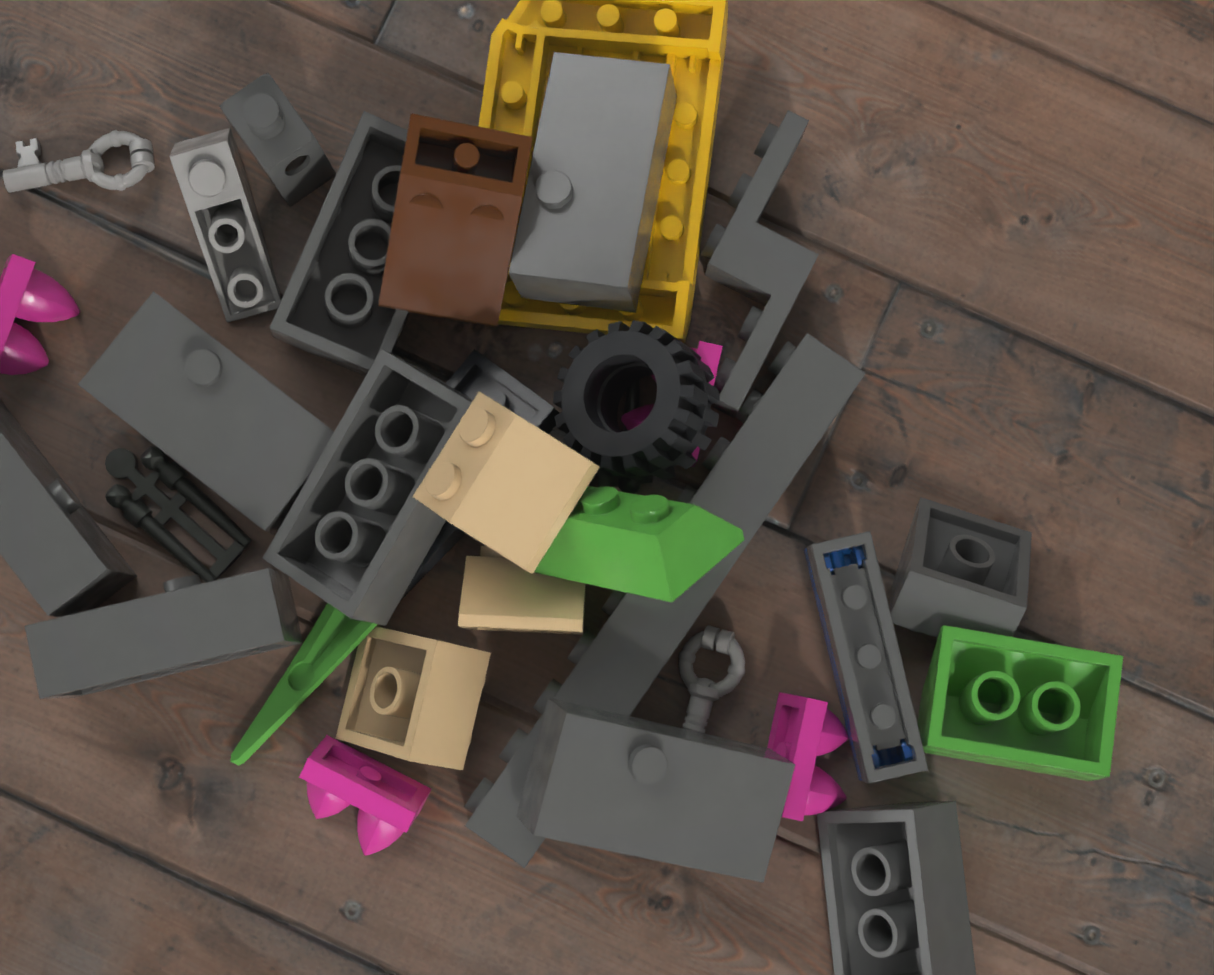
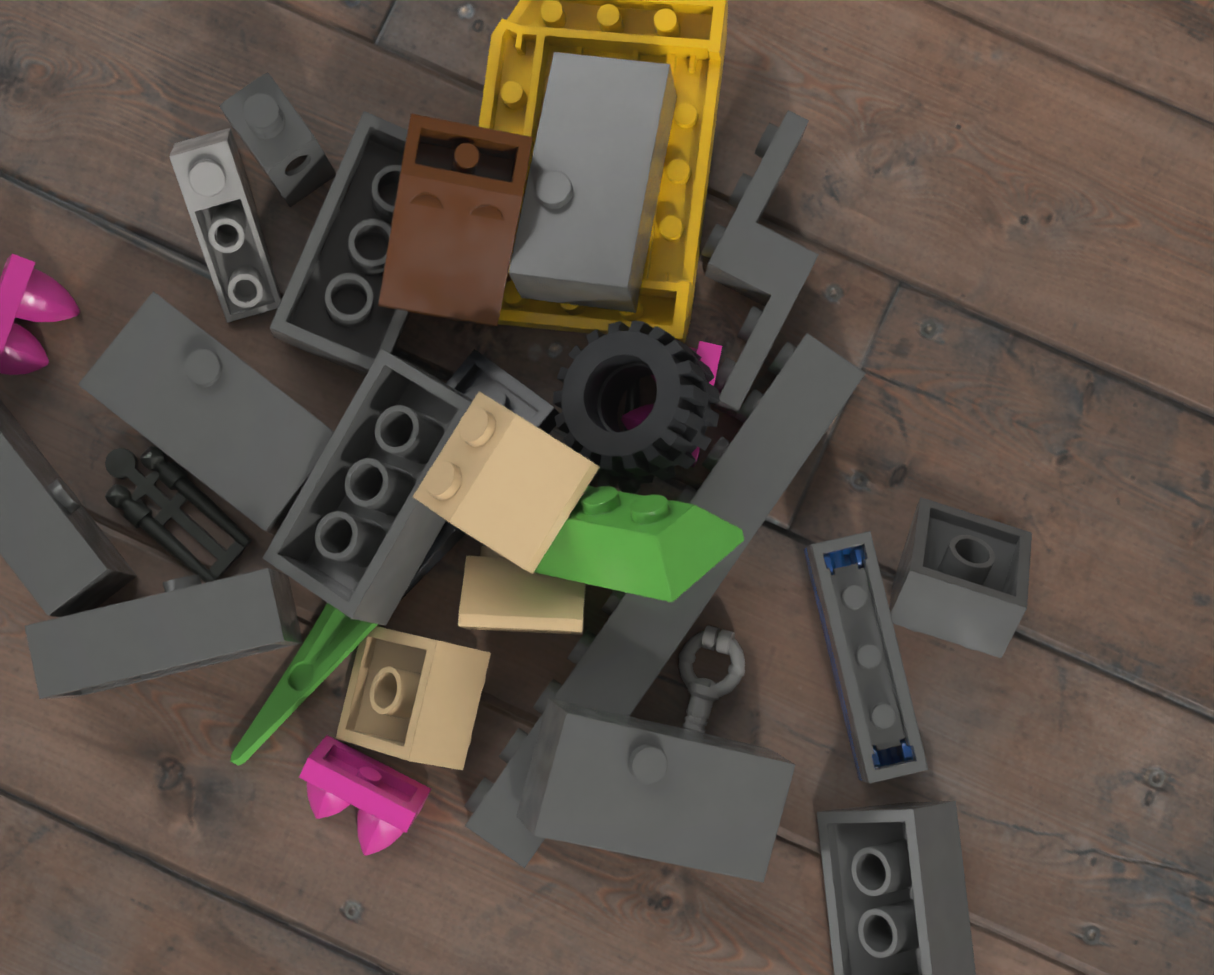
light grey piece [3,130,155,193] -> none
dark pink tile [767,692,849,821] -> none
bright green slope [917,625,1123,781] -> none

